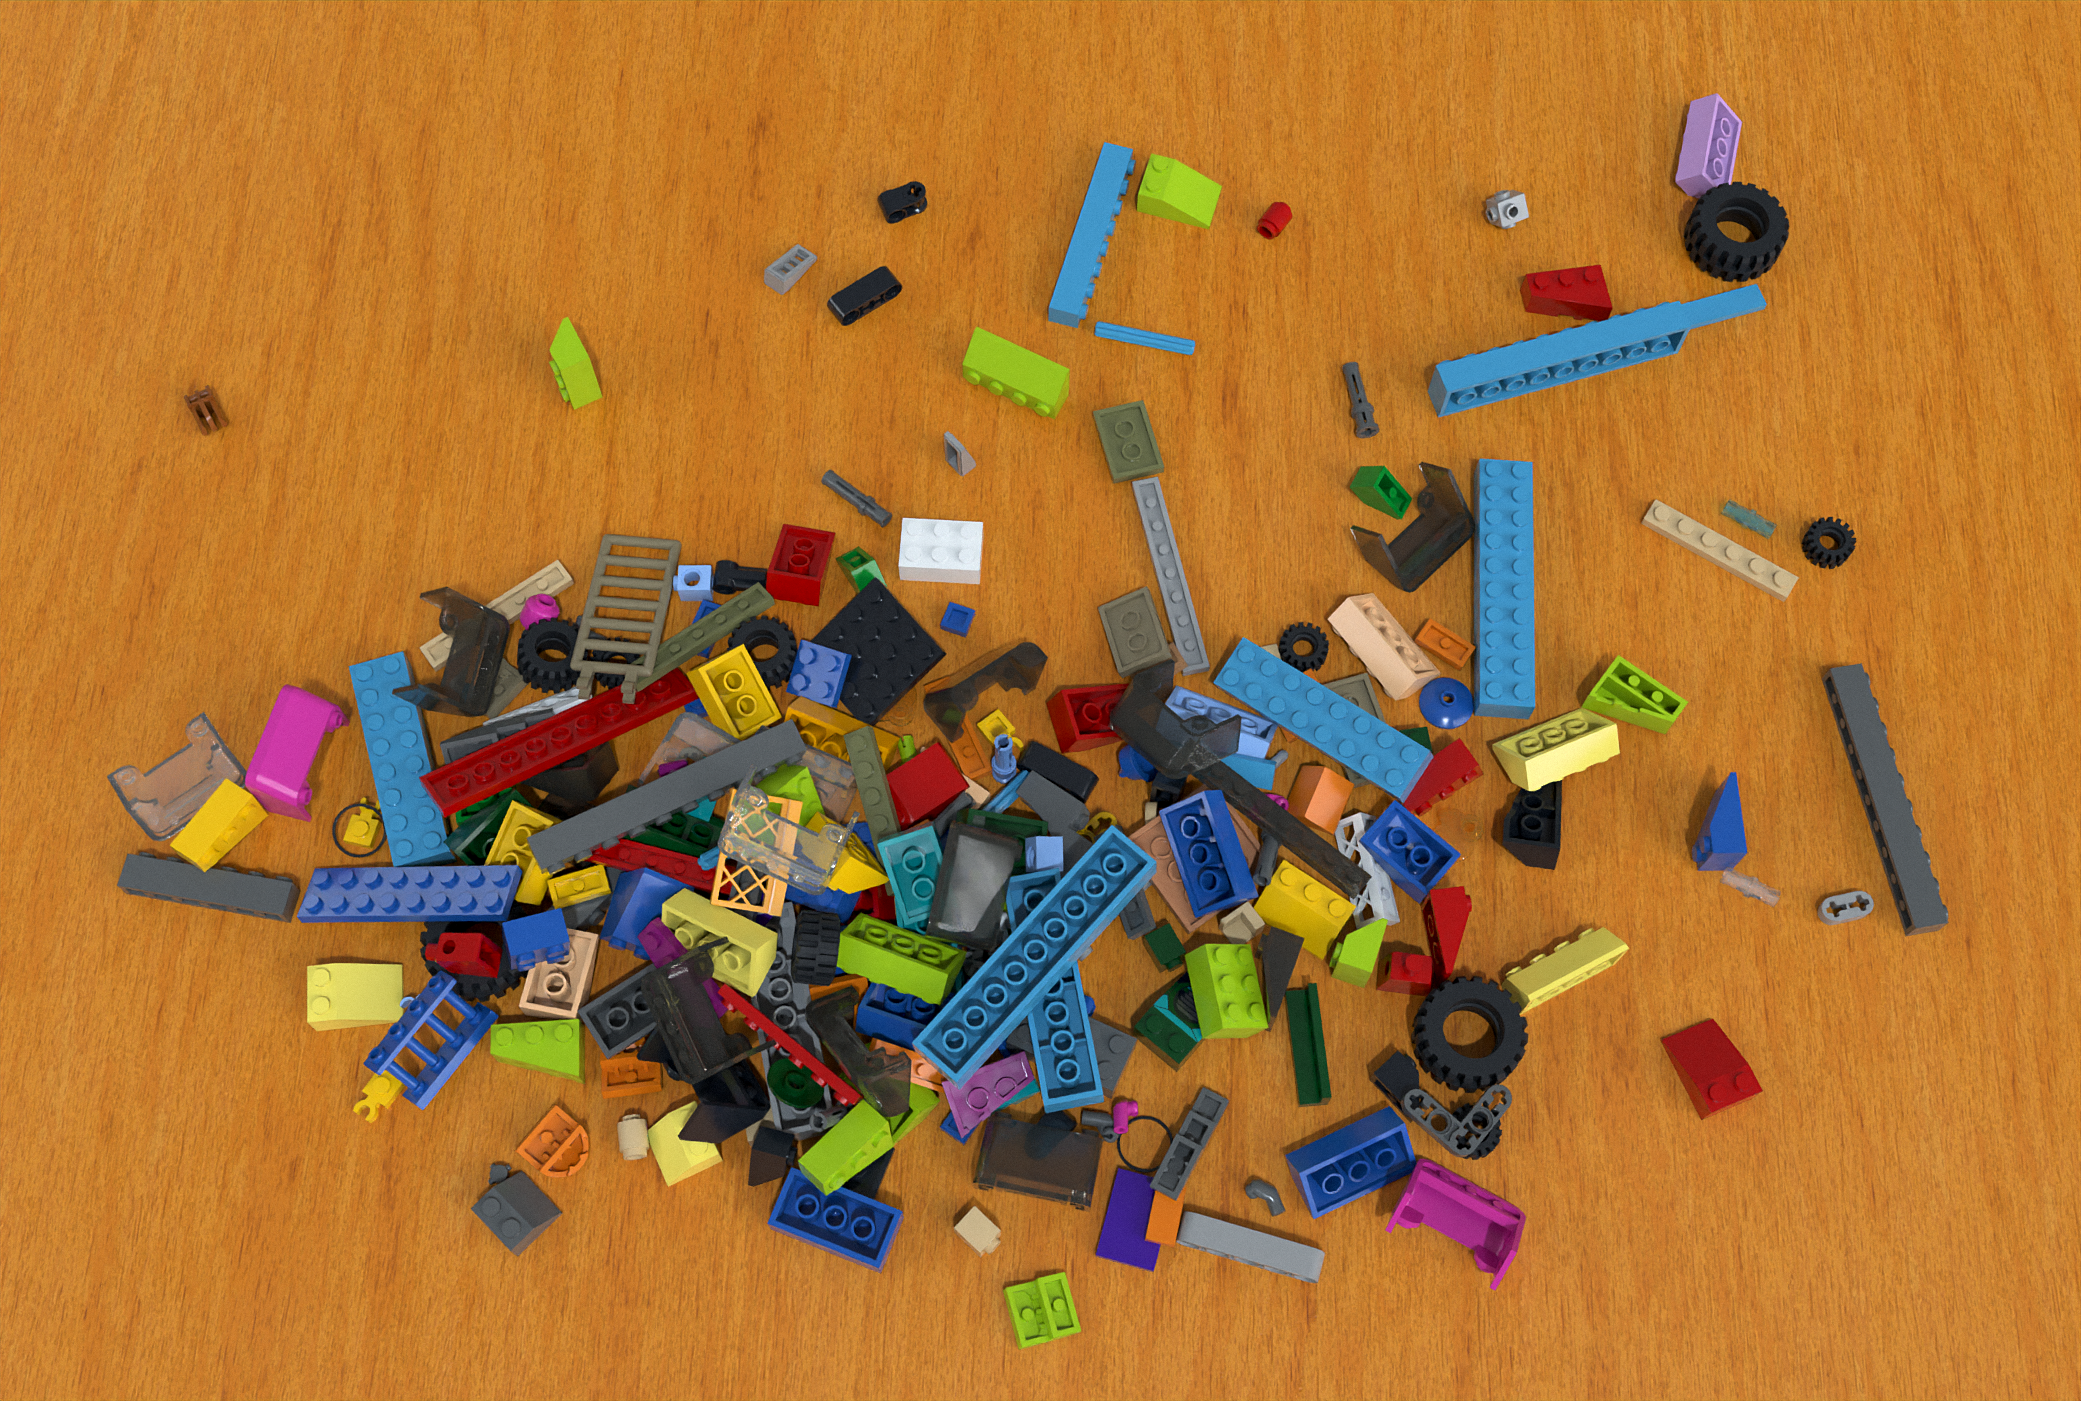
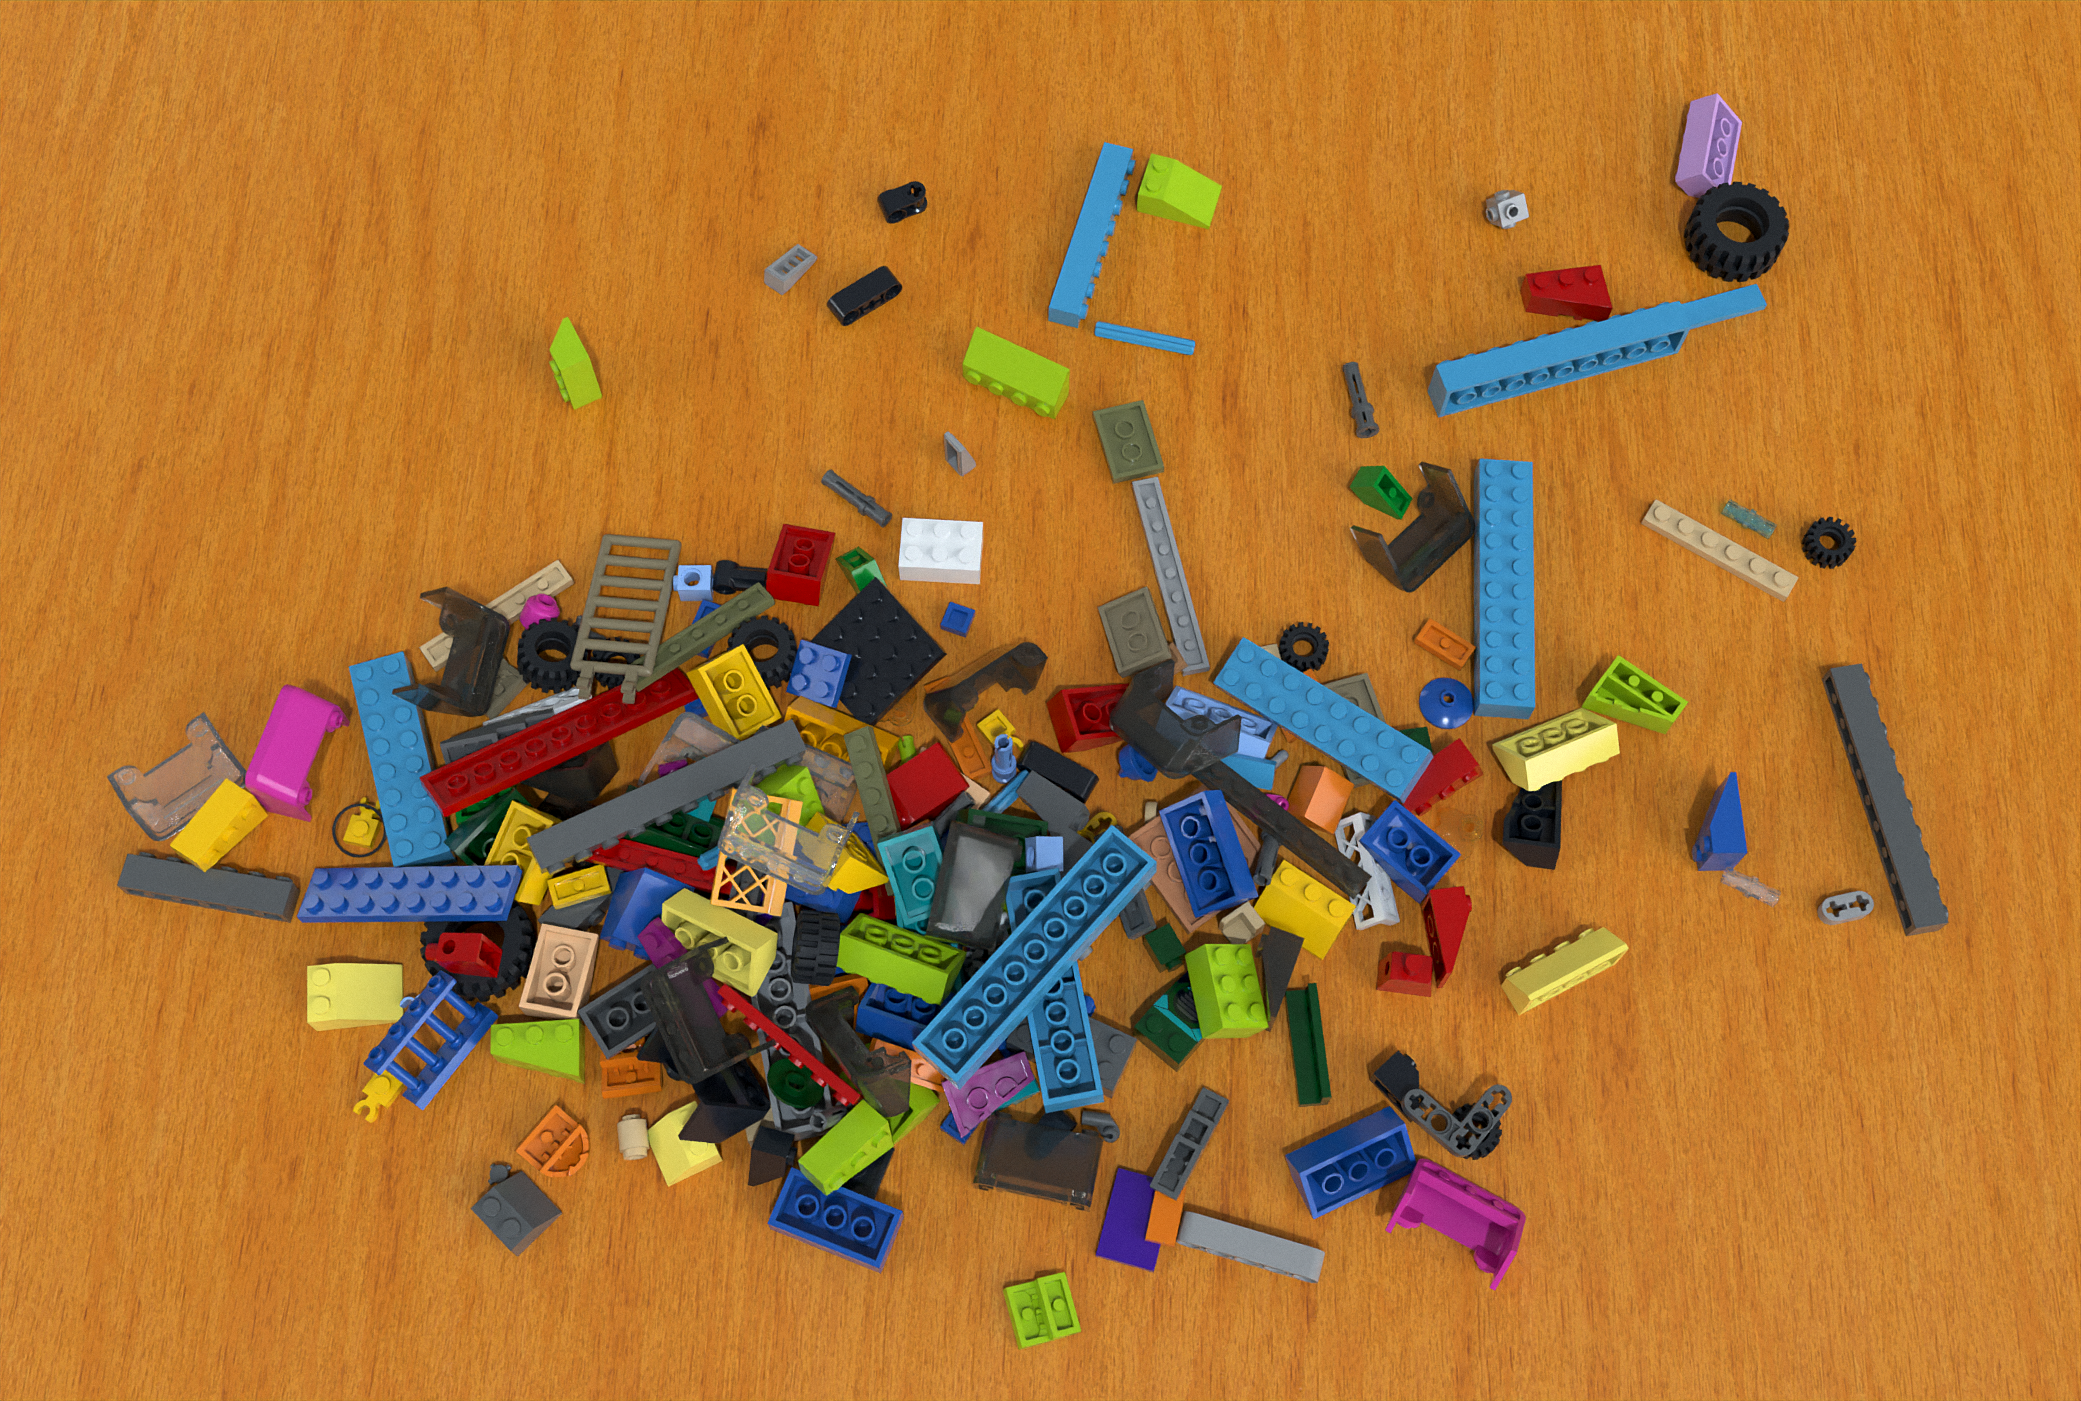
dark orange arm [184,385,227,436] -> none
blue brick [502,908,570,972] -> none
tan brick [954,1206,1001,1258] -> none
dark pink arm [1113,1099,1138,1134] -> none
black piece [1117,1116,1173,1173] -> none
black slope [1149,765,1188,809] -> none
dark grey arm [1245,1179,1286,1217] -> none
red brick [1257,202,1293,240] -> none
light nougat slope [1328,593,1441,701] -> none
lime slope [1329,918,1388,988] -> none
black tyre [1411,976,1528,1093] -> none
red slope [1661,1018,1763,1120] -> none

